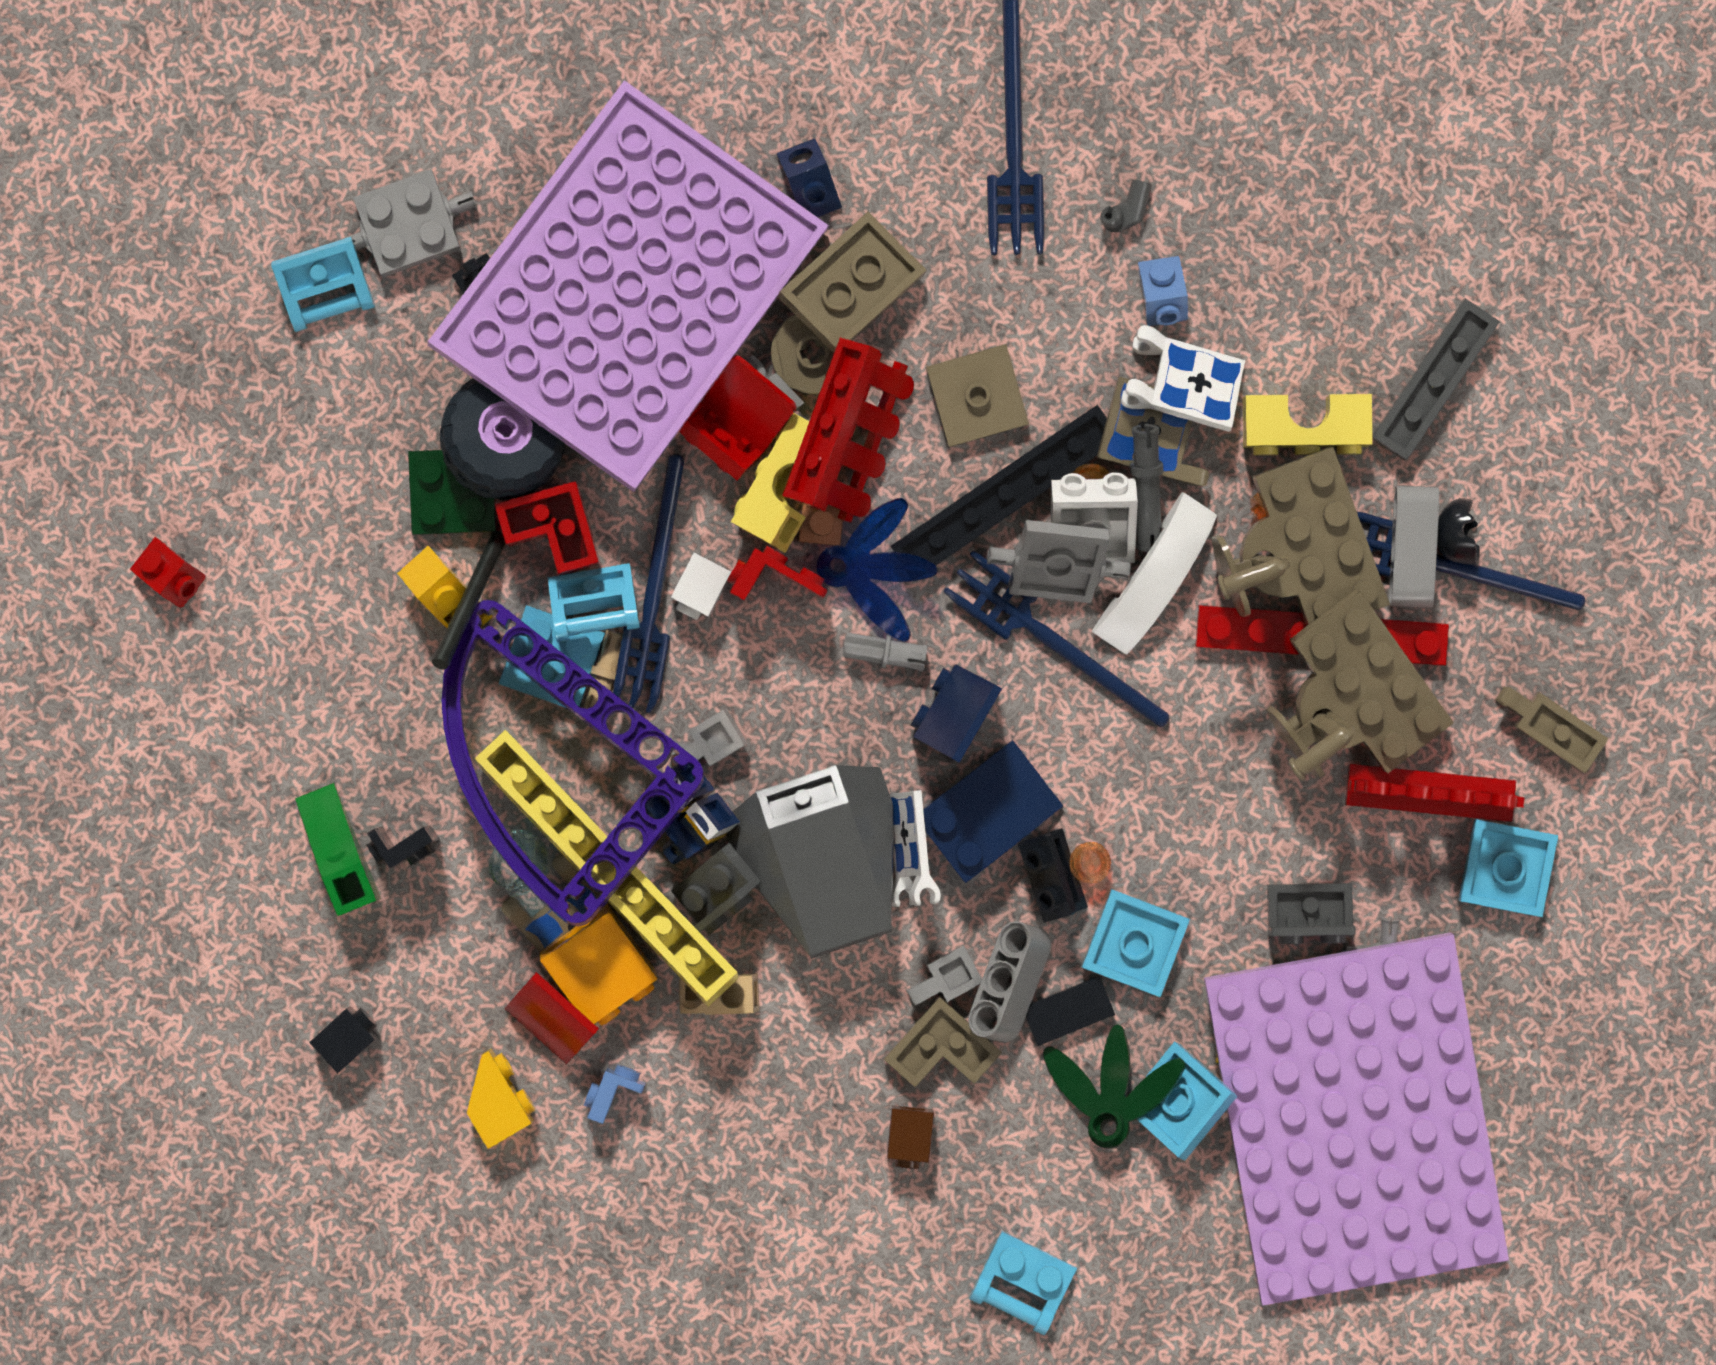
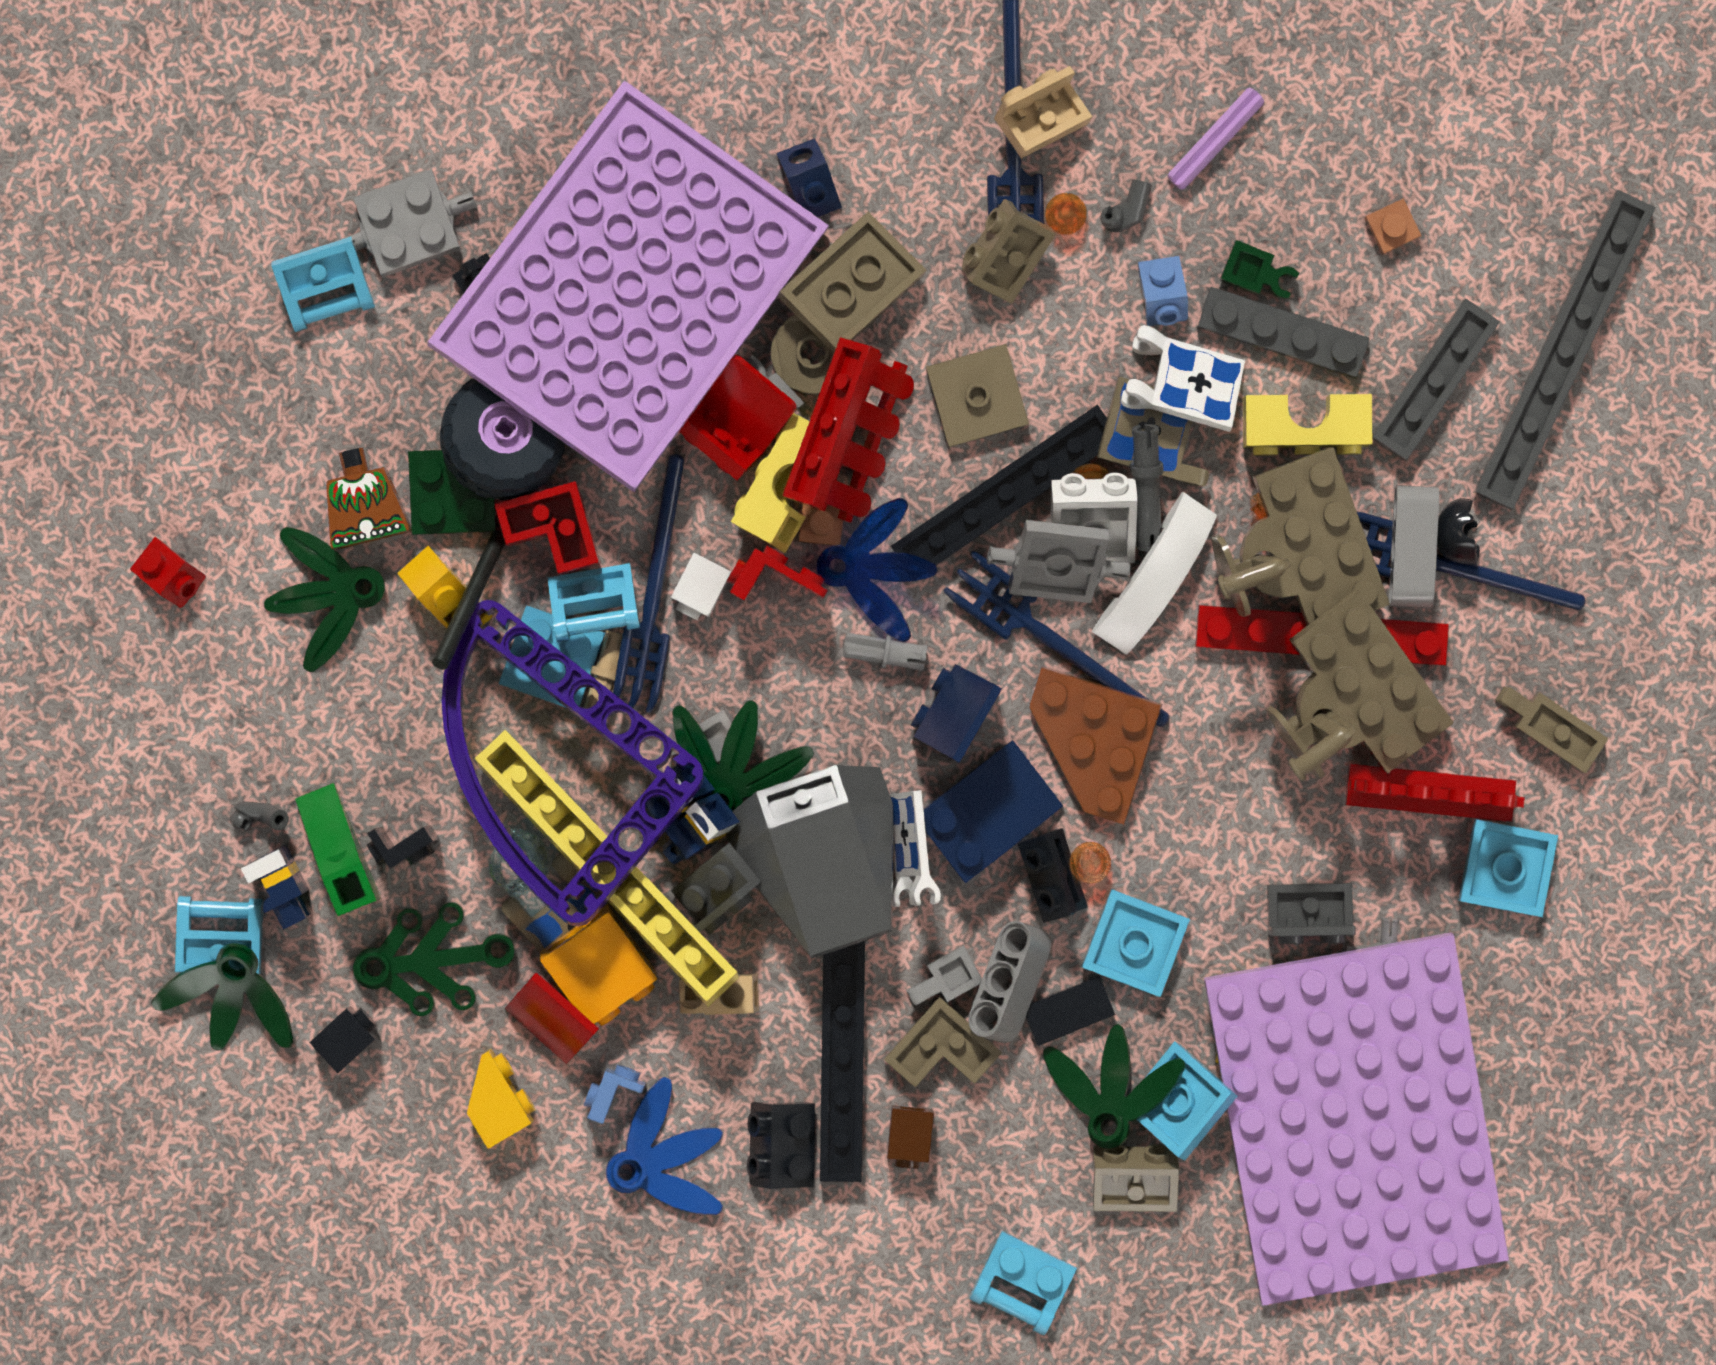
none -> dark green plant [151,943,293,1051]
none -> medium azure plate [175,896,264,974]
none -> dark grey arm [230,801,289,831]
none -> dark blue hips [241,844,311,930]
none -> dark green plant [264,527,385,672]
none -> torso [326,448,412,550]
none -> dark green plant [353,902,515,1016]
none -> blue plant [606,1077,723,1215]
none -> dark green plant [672,700,814,811]
none -> black bracket [747,1102,815,1189]
none -> black plate [820,941,865,1182]
none -> dark tan bracket [962,199,1056,304]
none -> tan bracket [994,66,1093,159]
none -> dark orange plate [1029,666,1162,825]
none -> clear orange plate [1045,193,1087,235]
none -> dark tan bracket [1093,1144,1179,1212]
none -> lavender axle [1168,88,1264,190]
none -> dark grey plate [1197,287,1370,379]
none -> dark green plate [1220,240,1299,299]
none -> nougat plate [1364,198,1422,255]
none -> dark grey plate [1473,190,1656,510]

